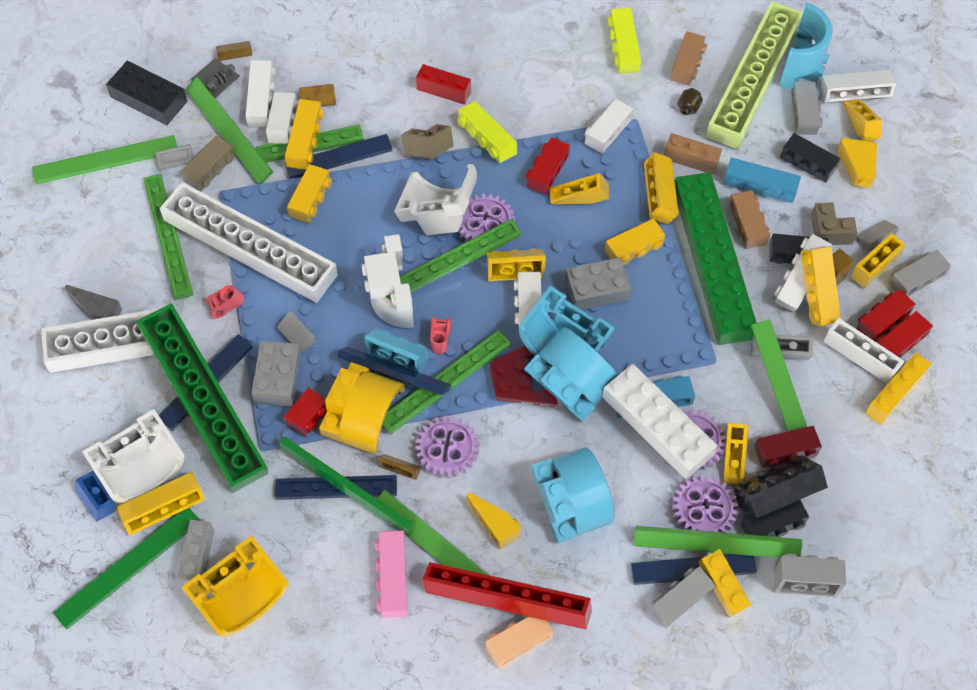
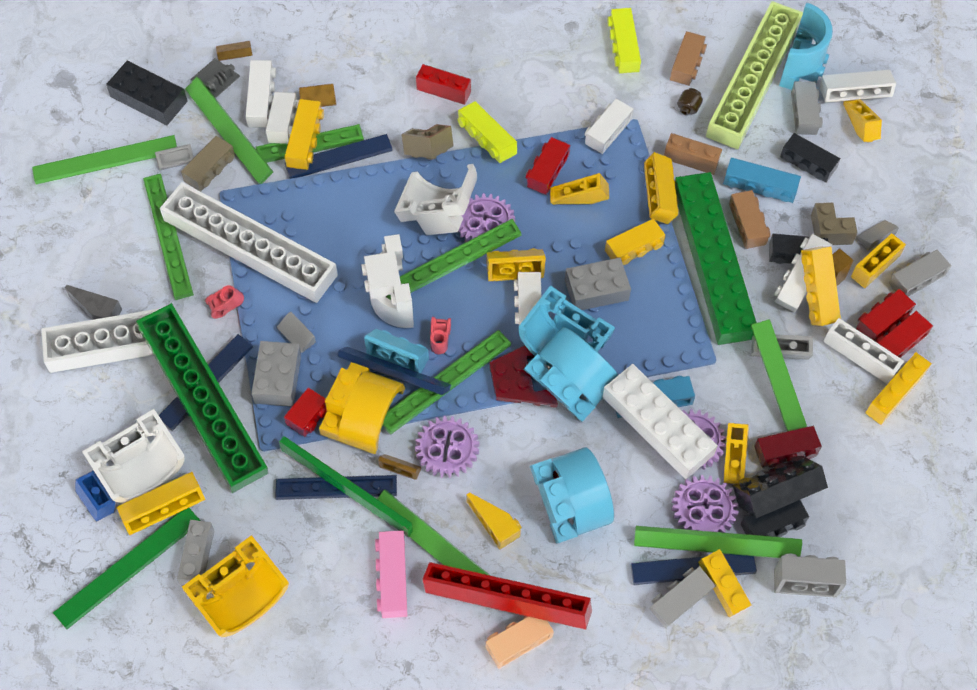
yellow brick [287,164,332,223] -> none
yellow slope [837,138,877,188] -> none

